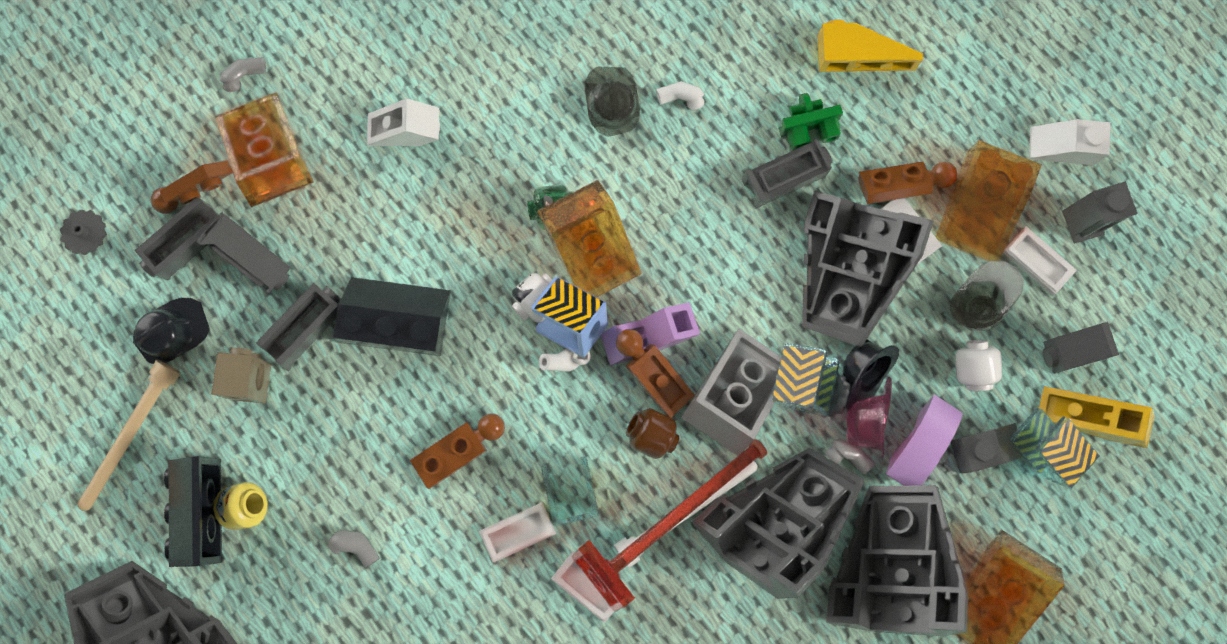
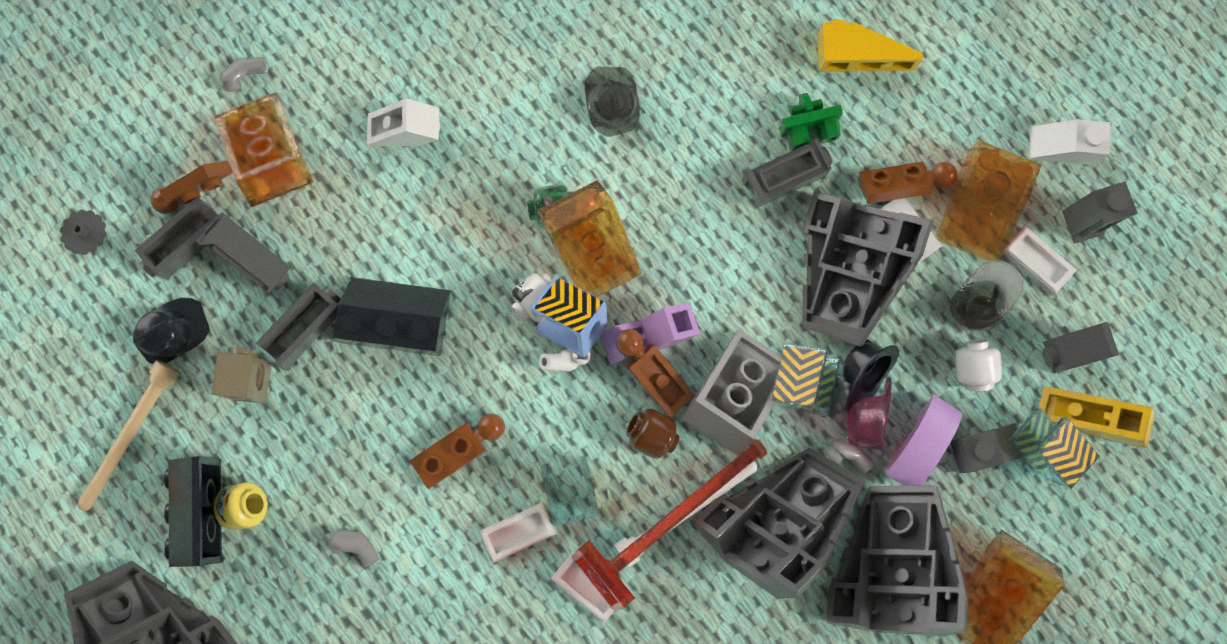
white arm [656,81,704,110] -> none

